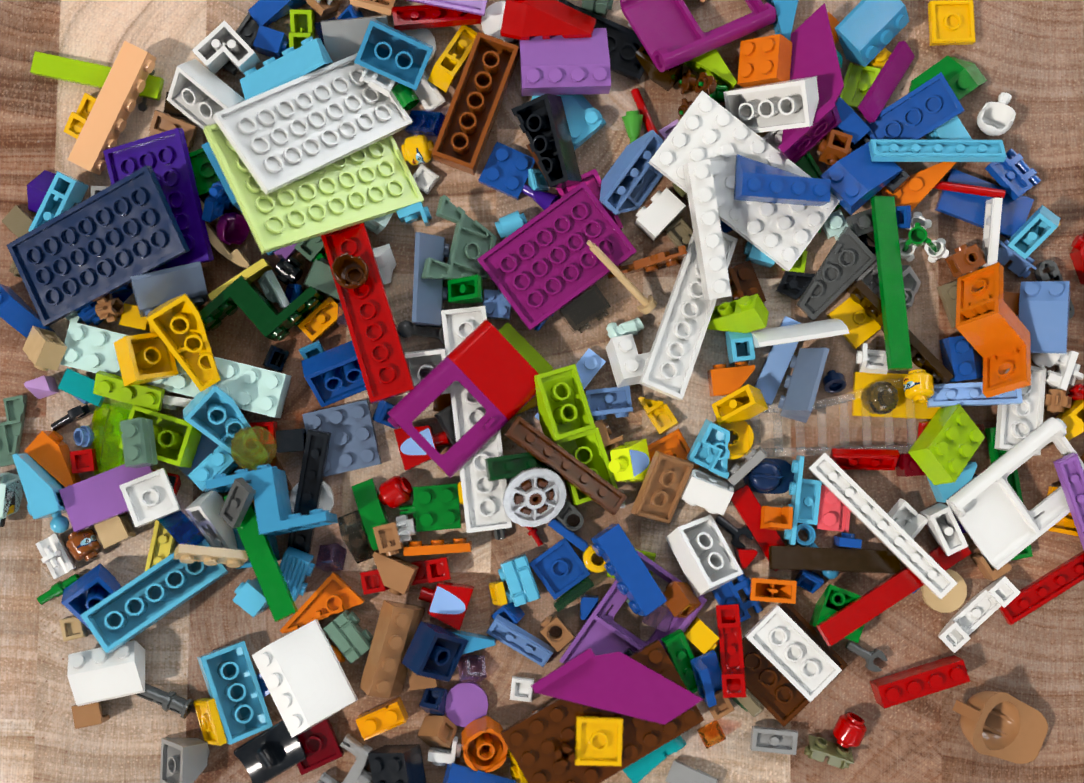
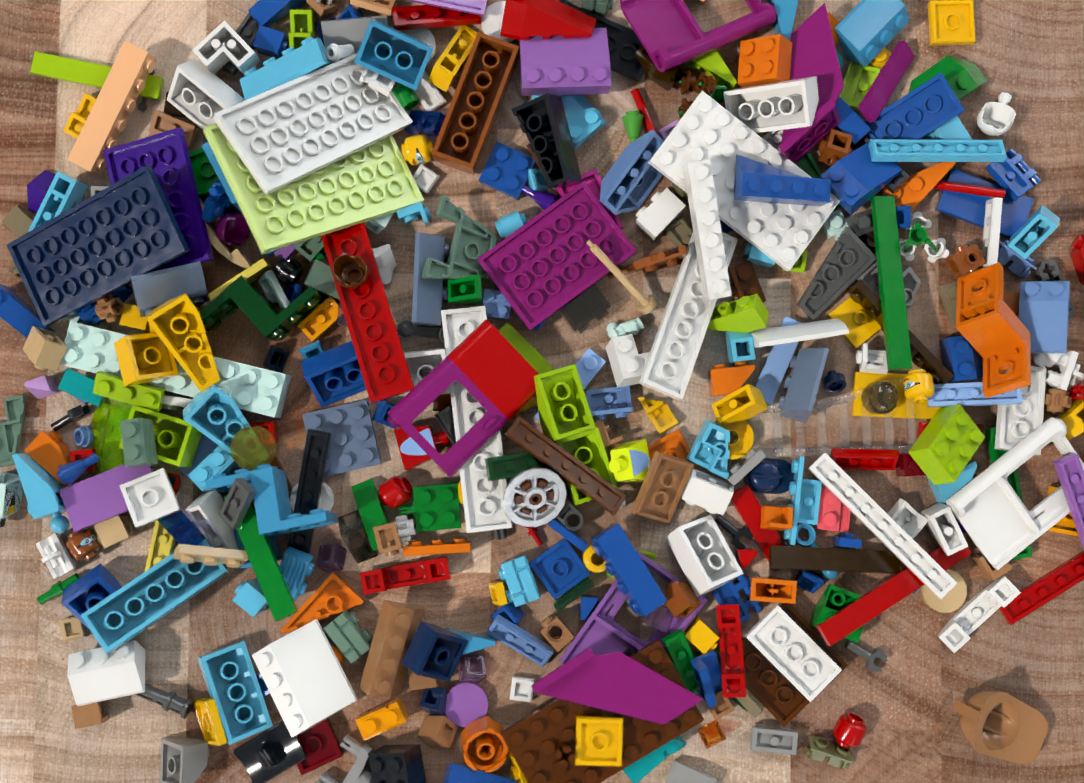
black panel [276,429,307,453] -> none
medium nougat slope [372,550,419,596] -> none
red torso [419,581,474,630] -> none
white bracket [427,736,462,766] -> none
black piece [776,271,815,300] -> none
red brick [870,655,970,709] -> none
none -> blue cone [56,453,100,485]
none -> white pin [326,43,355,62]

